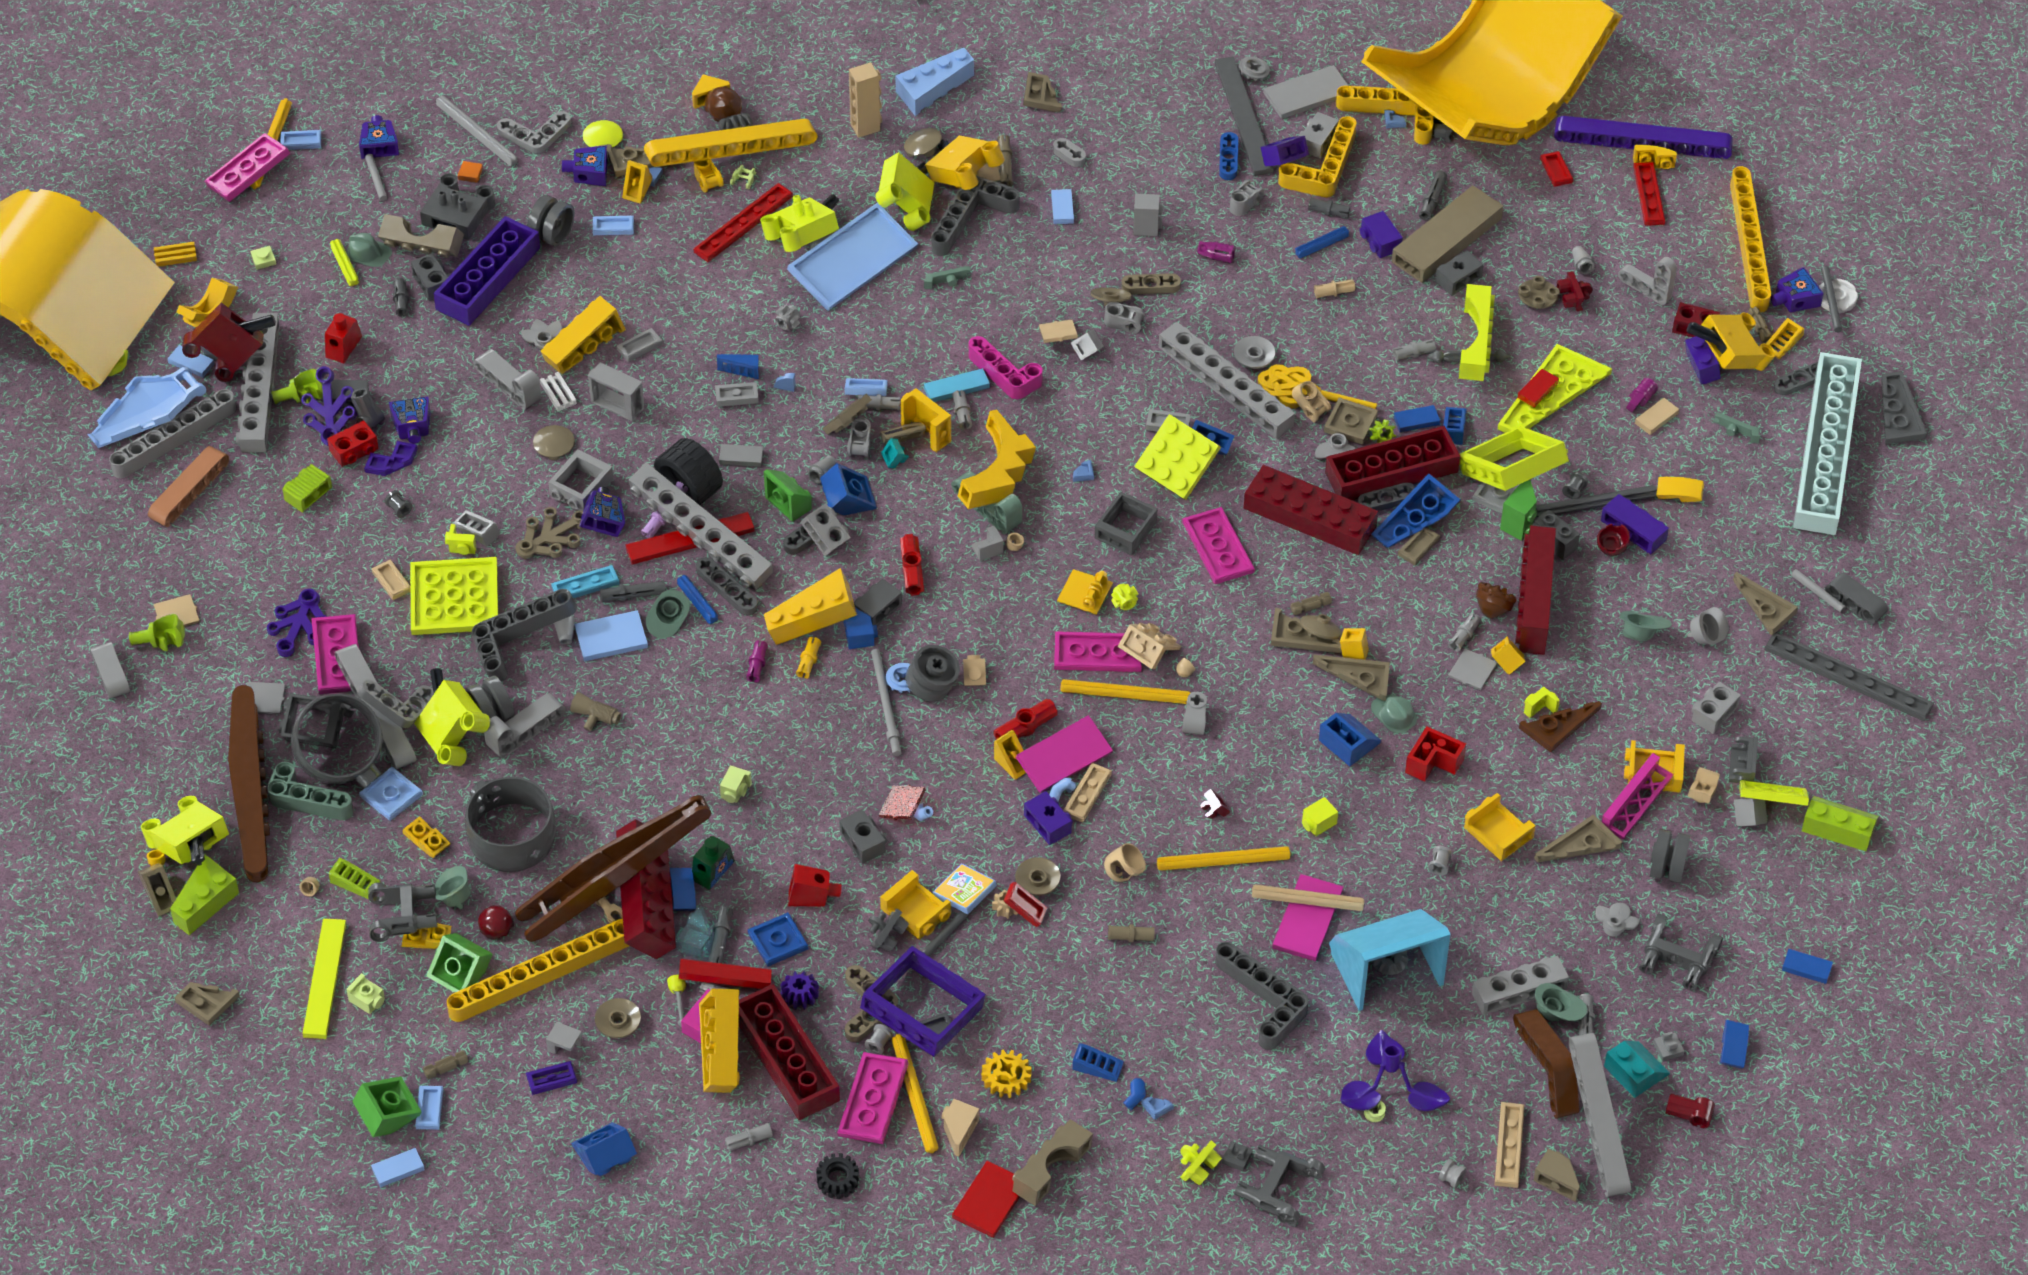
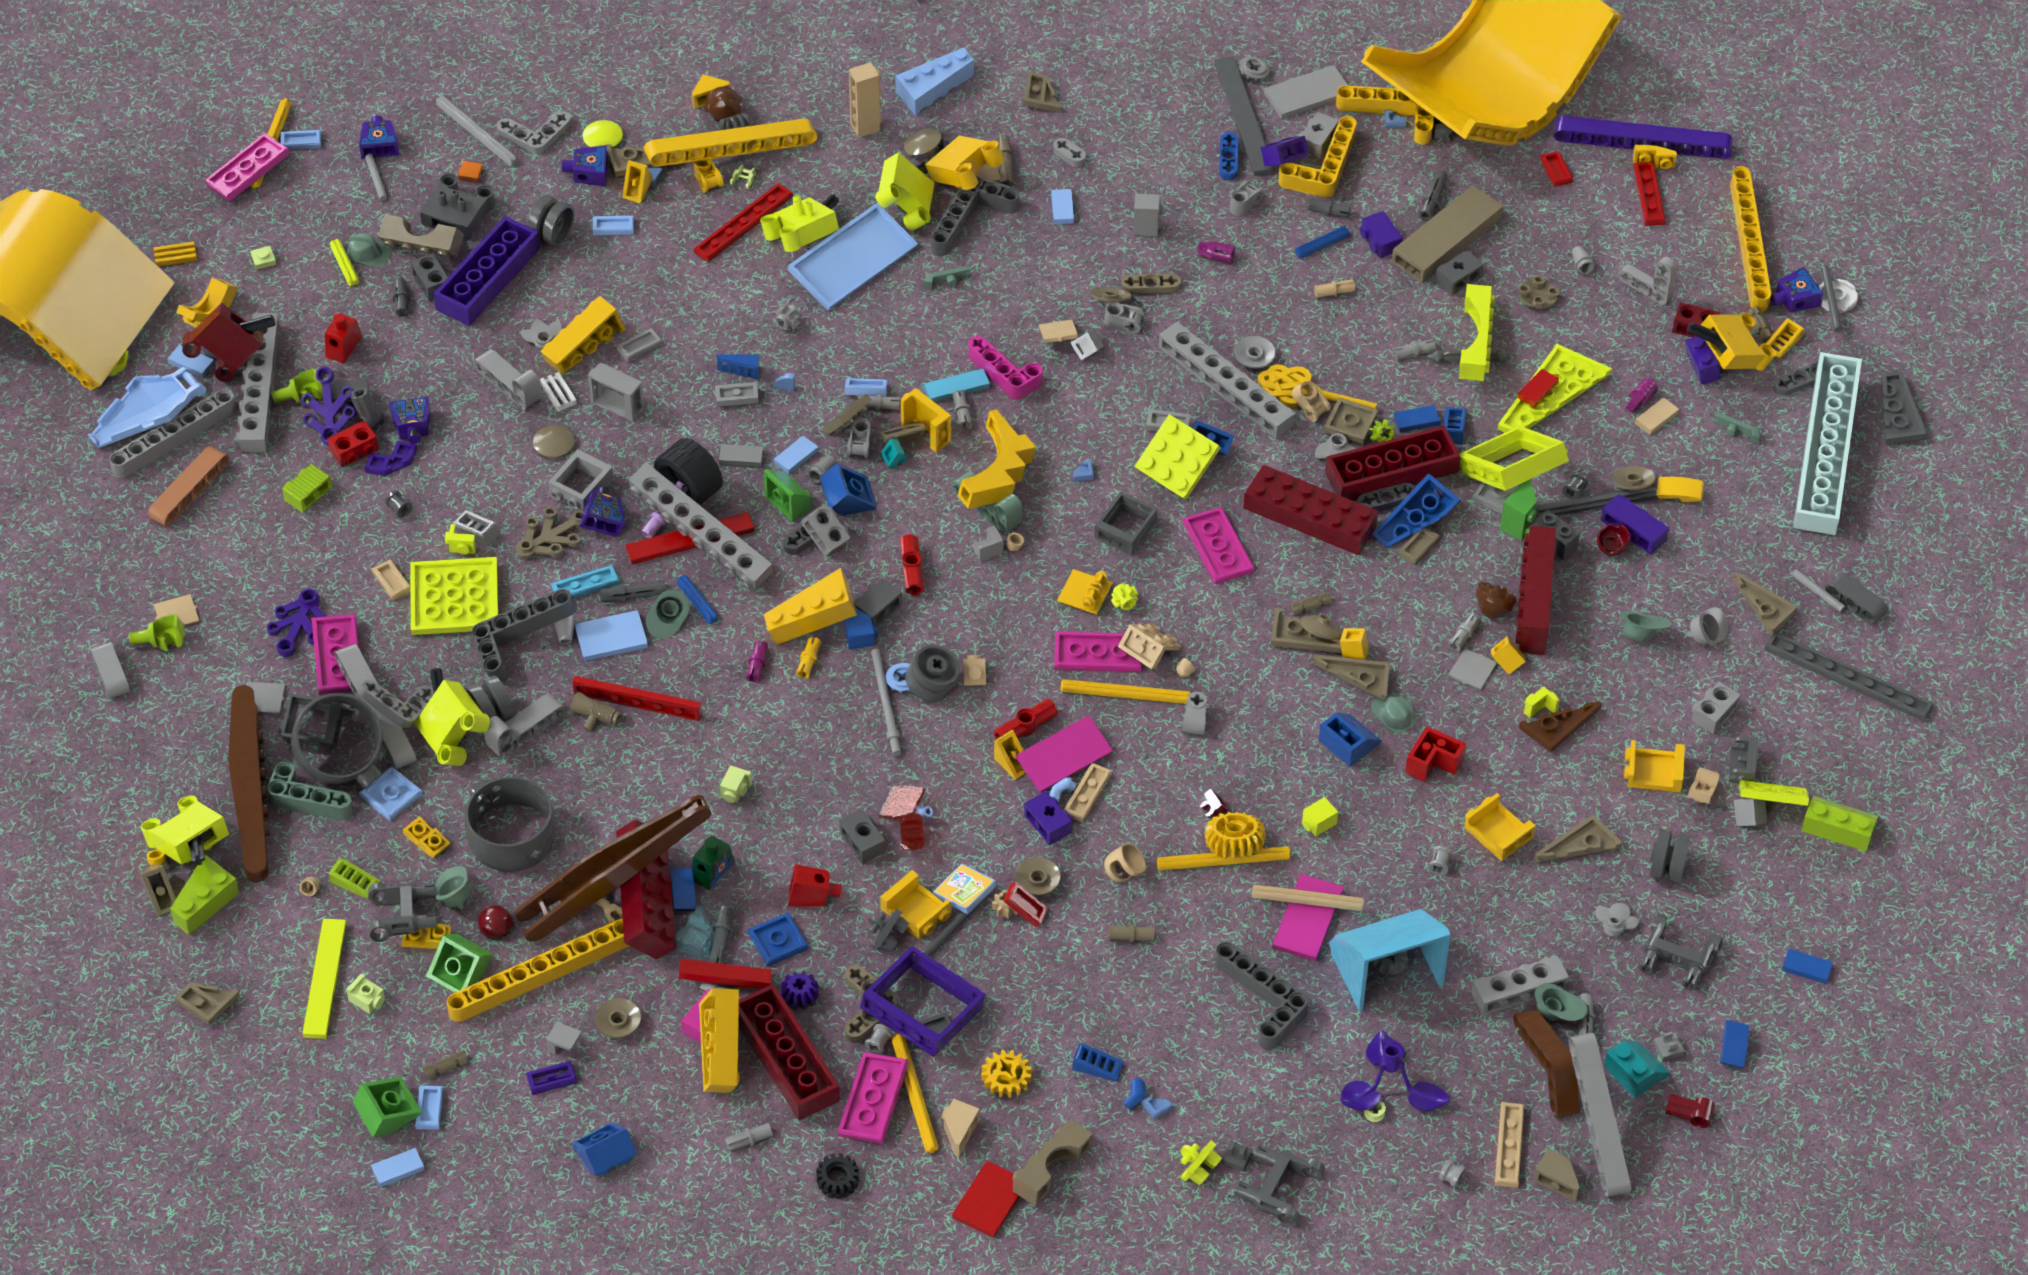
neon yellow hinge [667,975,686,1027] -> none
dark grey beam [696,557,758,616] -> none
dark red hips [1556,271,1593,312] -> none
dark pink fence [1602,753,1673,839] -> none
none -> red tile [572,676,702,721]
none -> light blue tile [774,436,818,474]
none -> clear red gear [899,813,924,851]
none -> yellow gear [1205,811,1266,860]
none -> dark tan dish [1613,466,1655,490]

